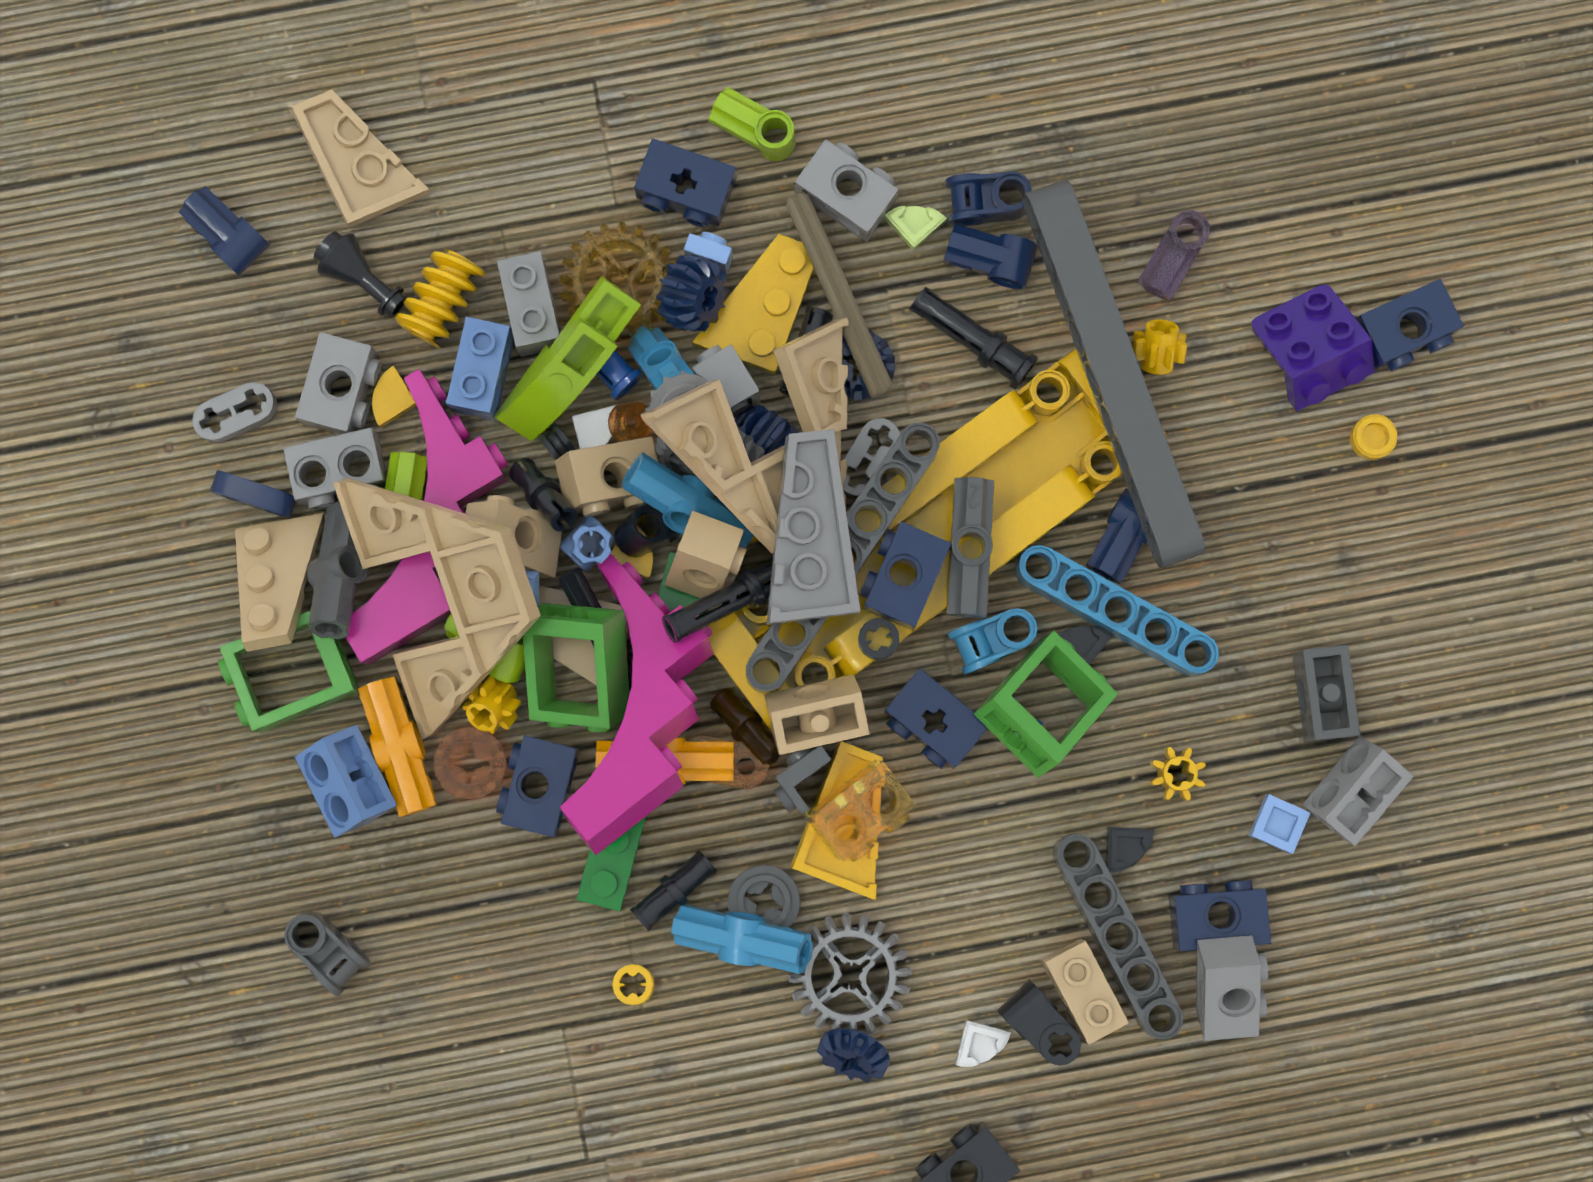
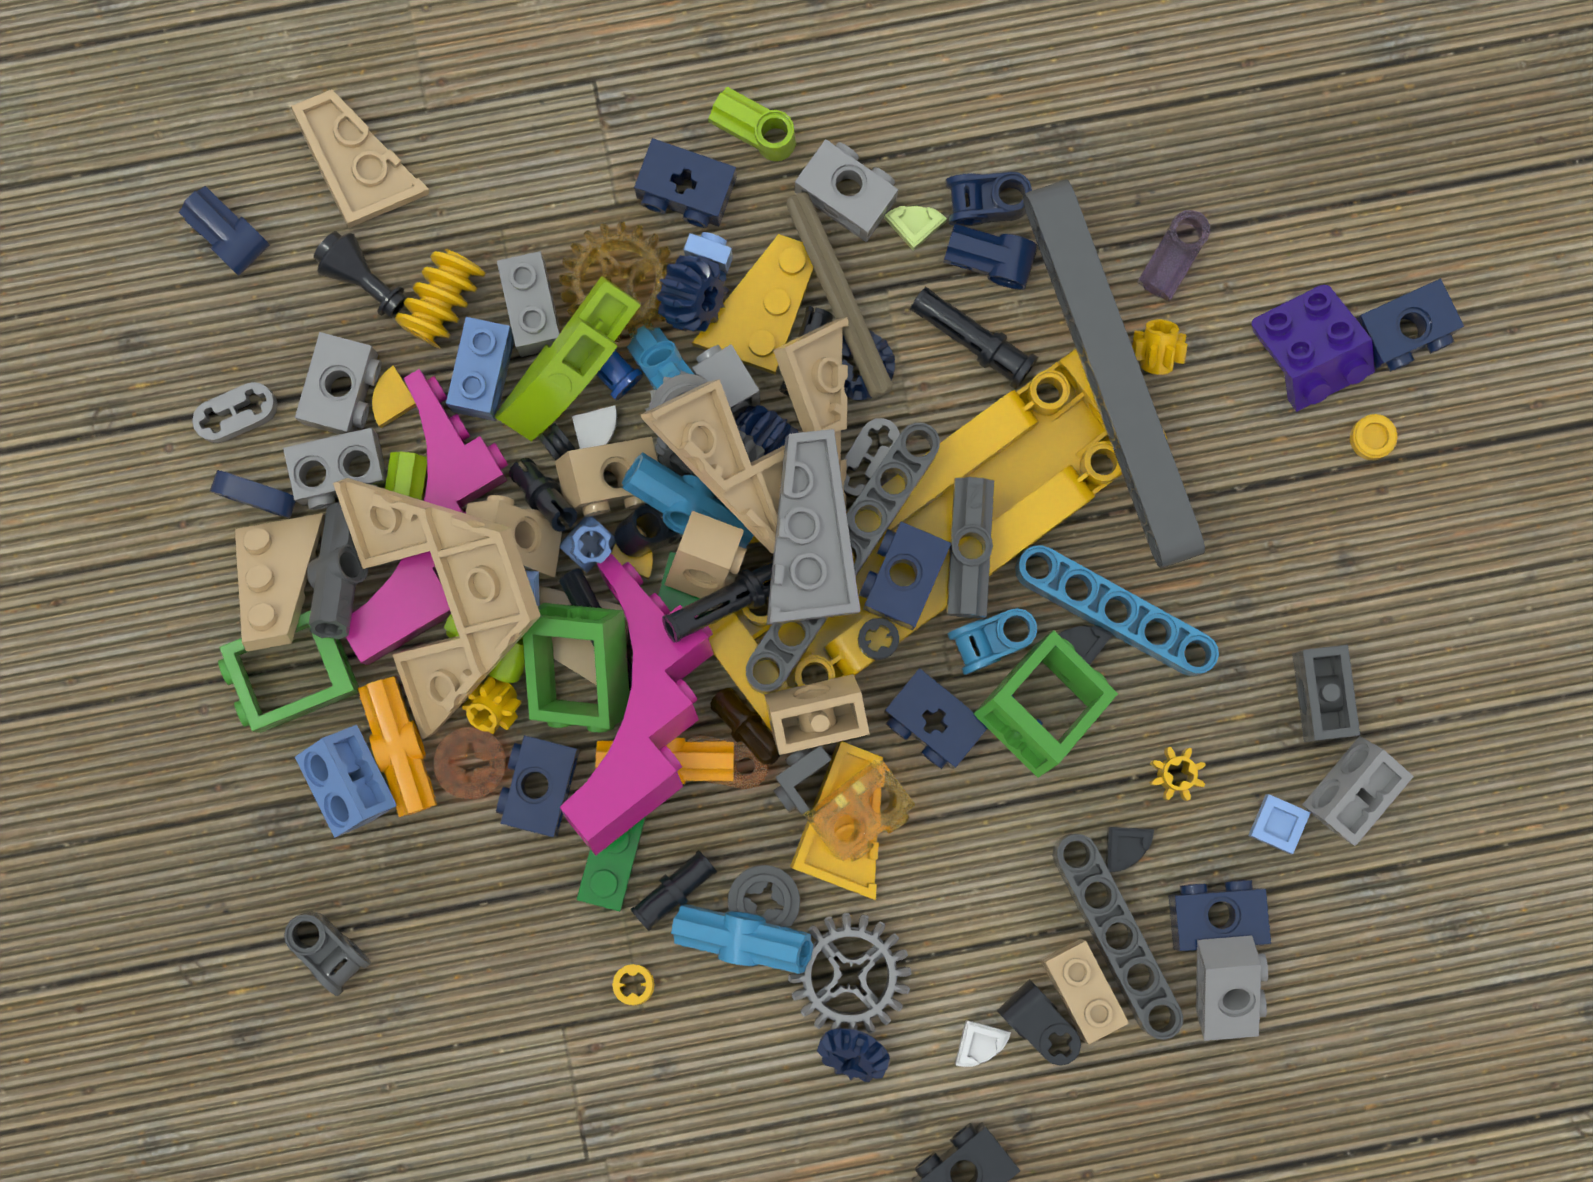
clear orange bush [608,402,652,442] -> none
dark blue piece [1086,488,1147,584] -> none

